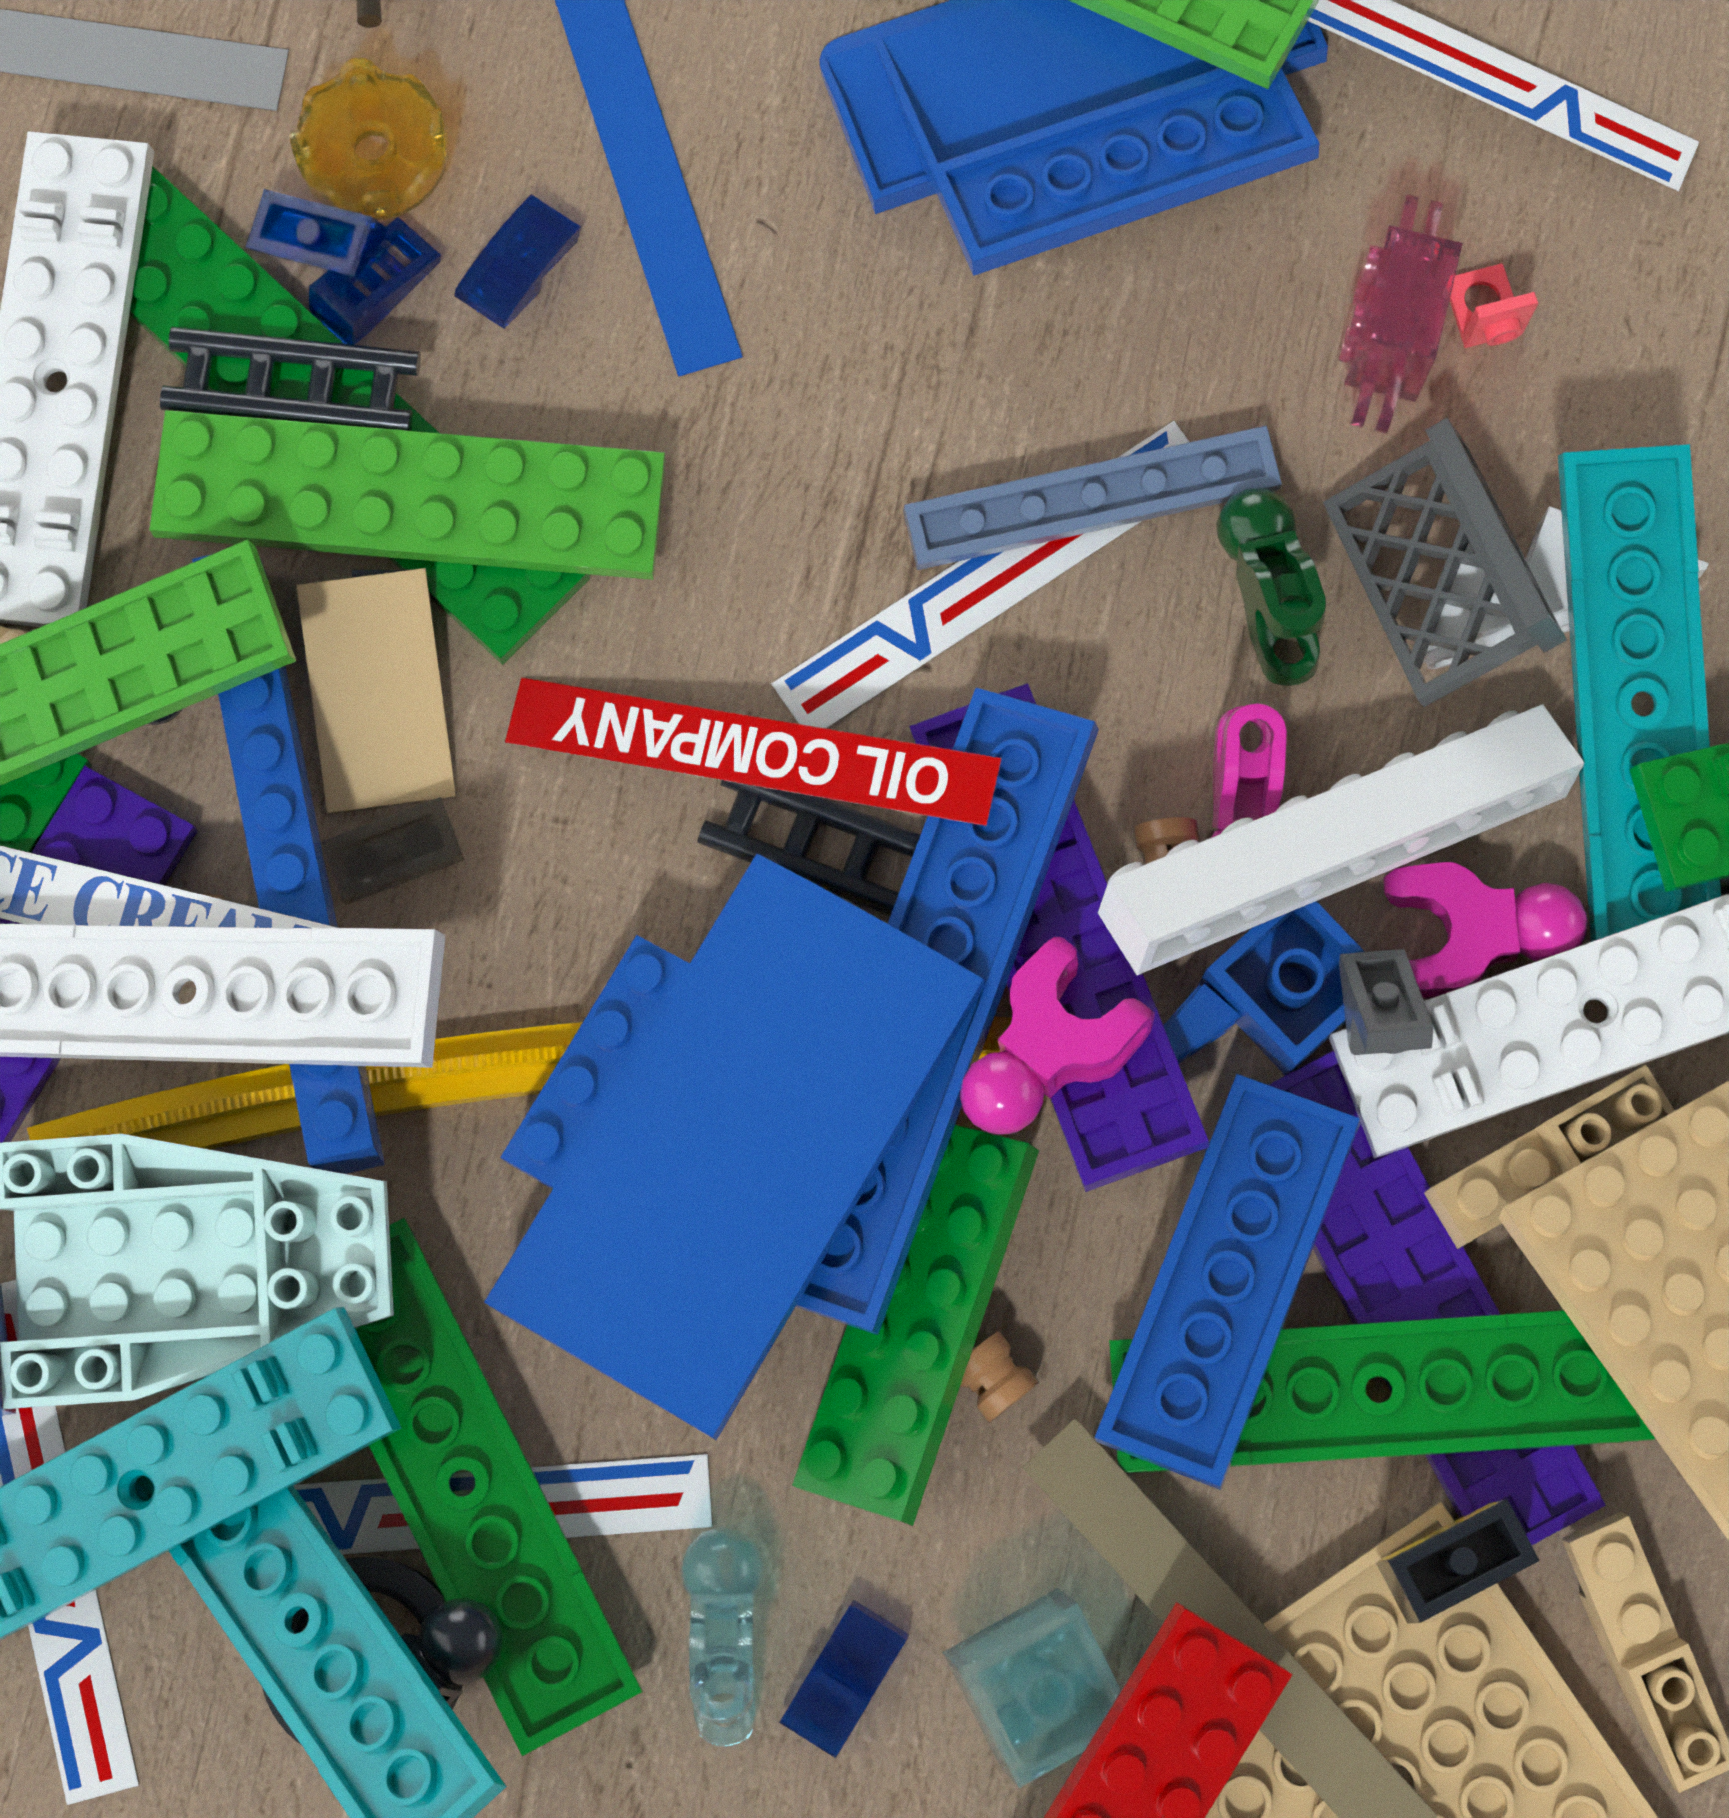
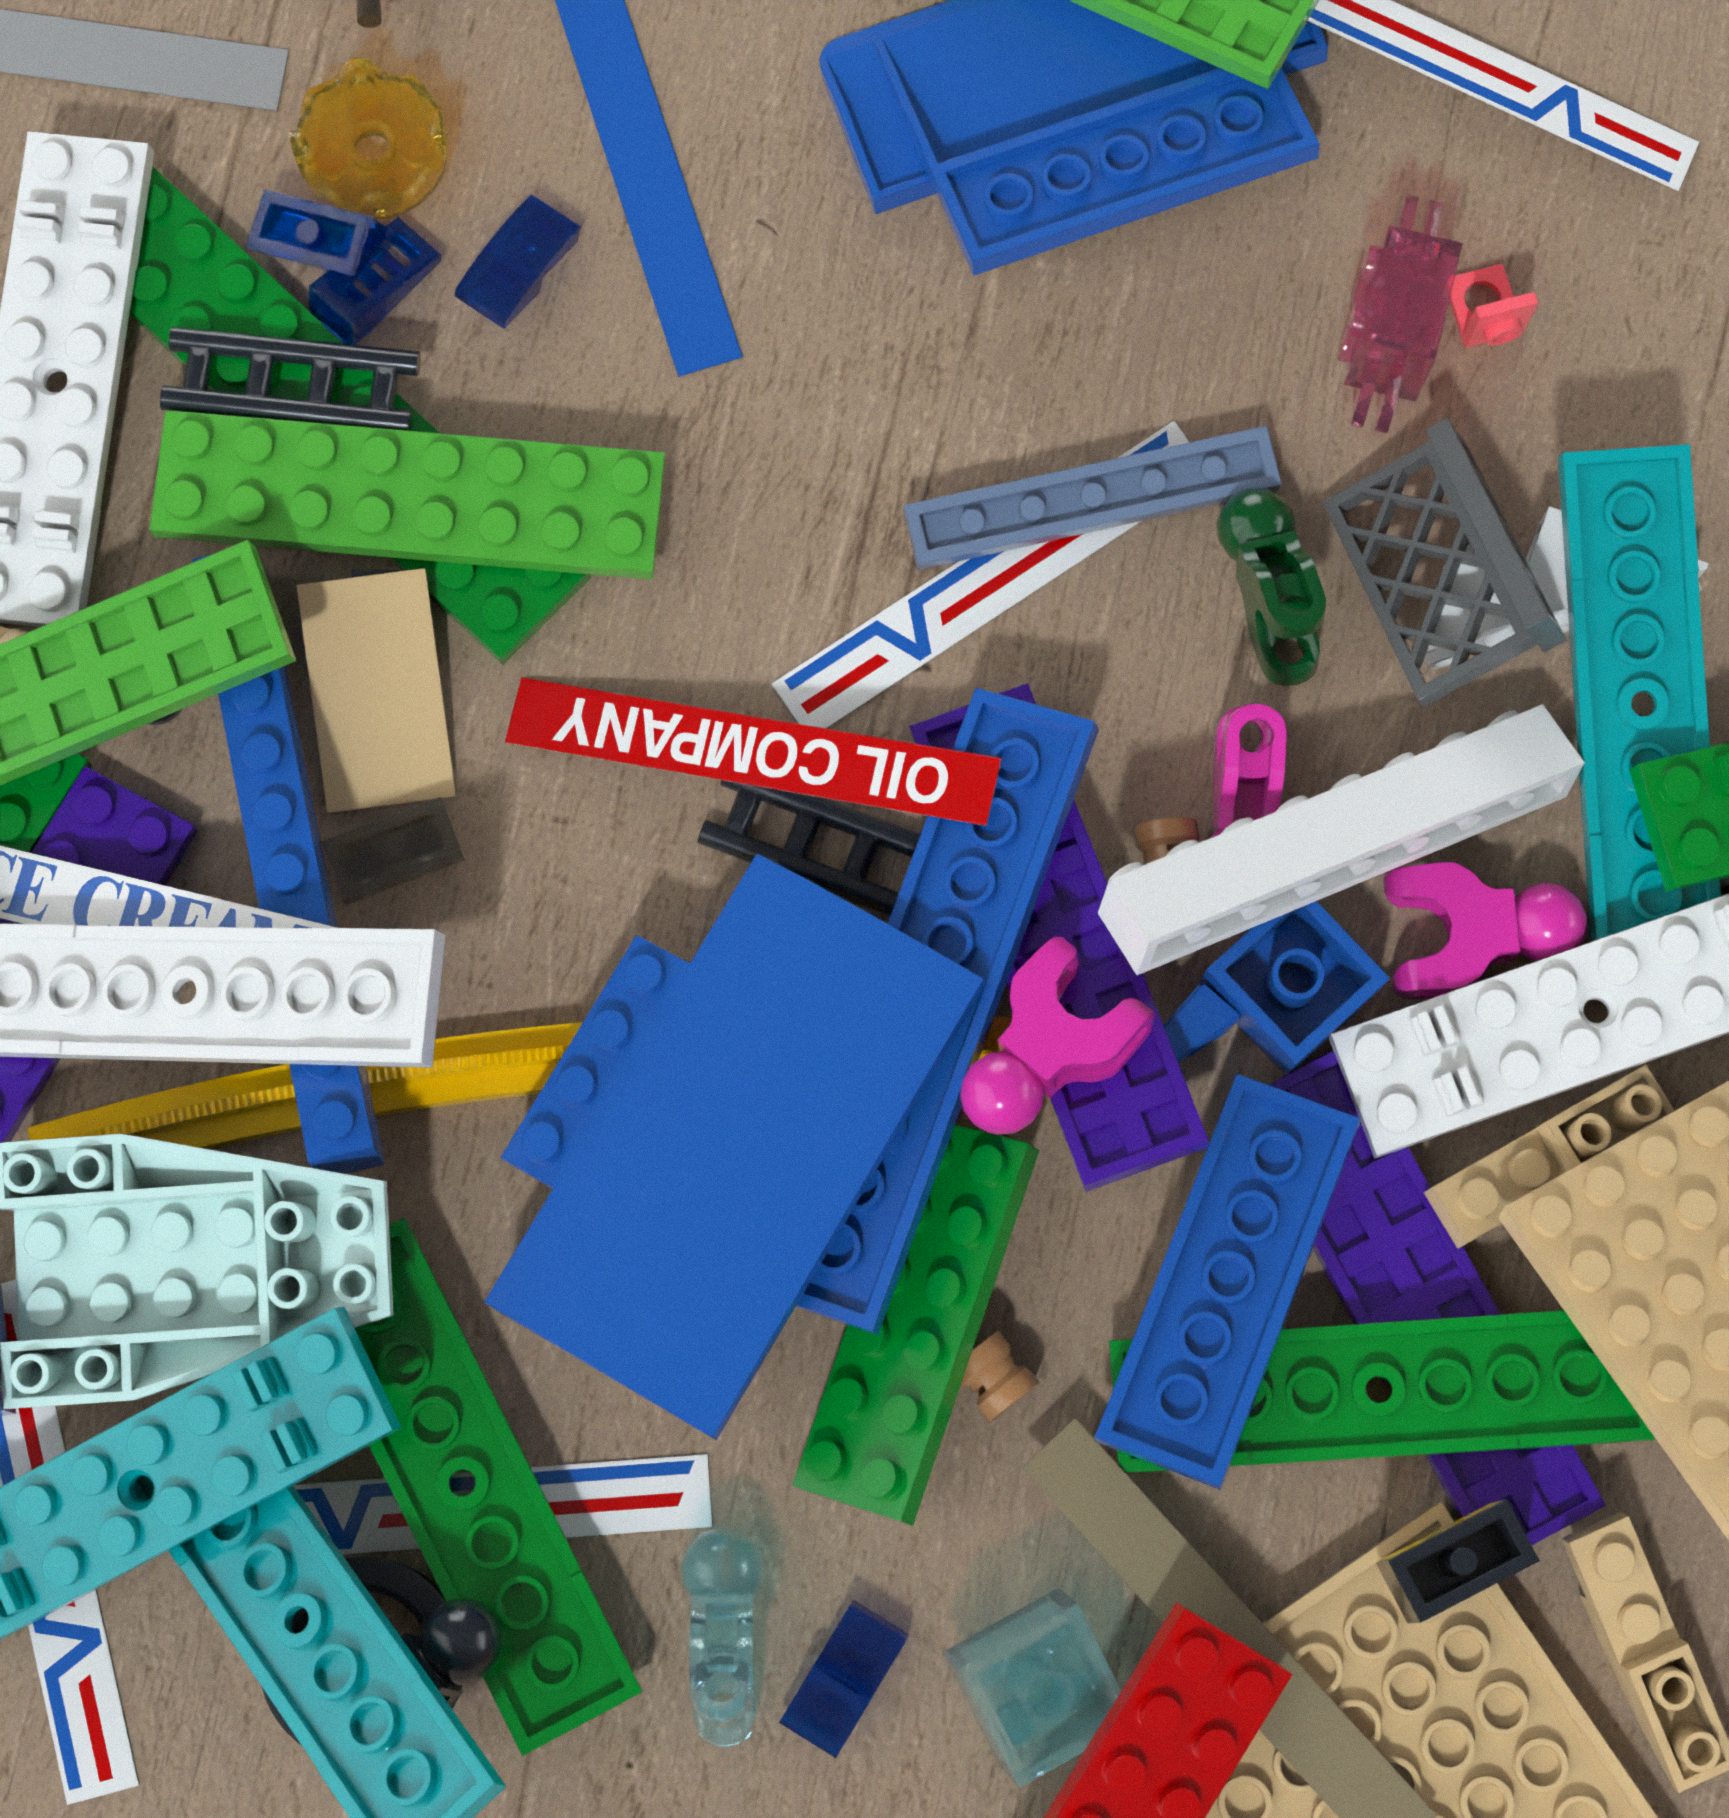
dark grey slope [1339,949,1434,1055] -> none

